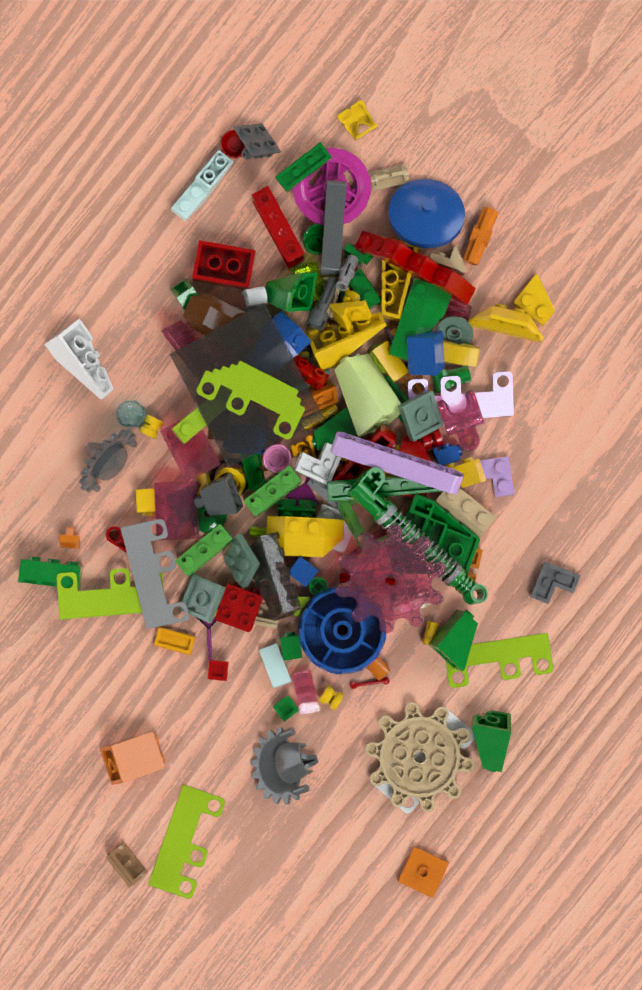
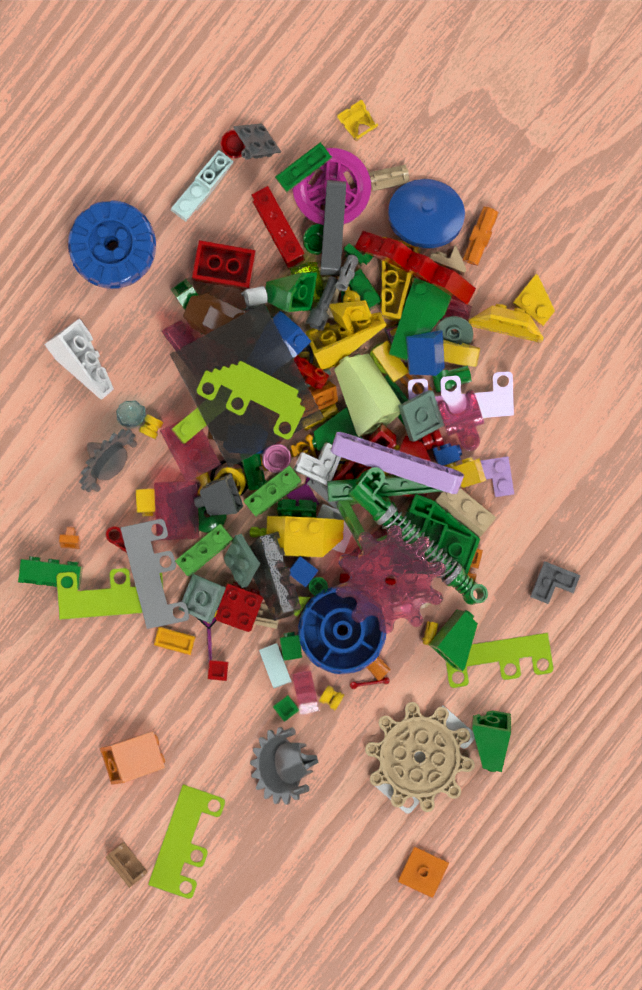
none -> blue wheel [68,200,156,289]

